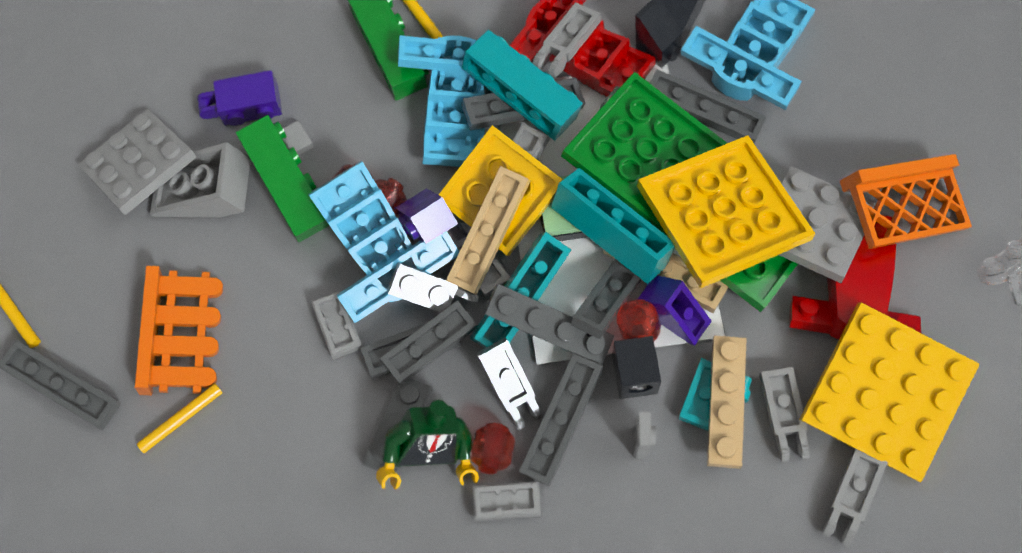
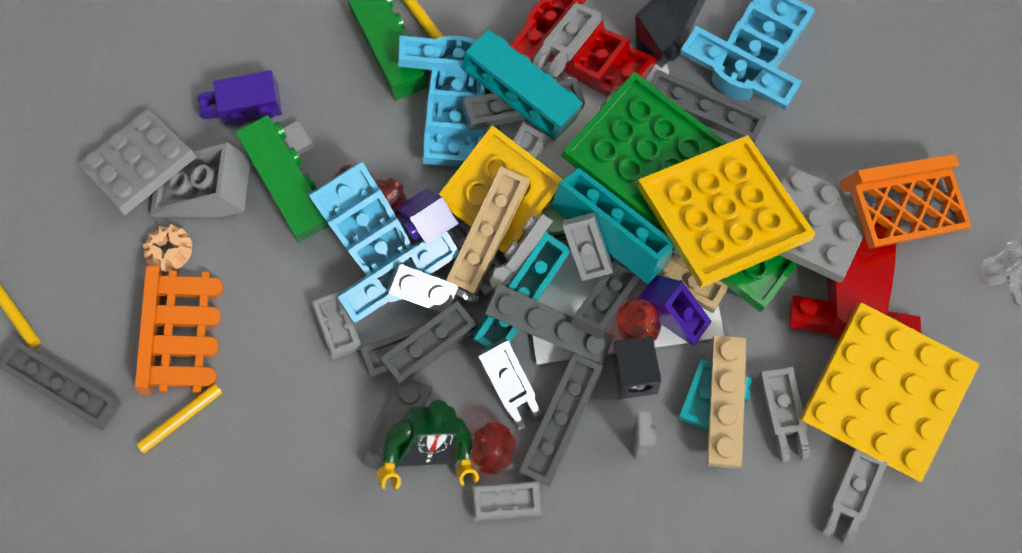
none -> light nougat gear [142,224,192,272]
none -> light grey hinge [488,212,553,289]
none -> light grey plate [562,212,613,281]

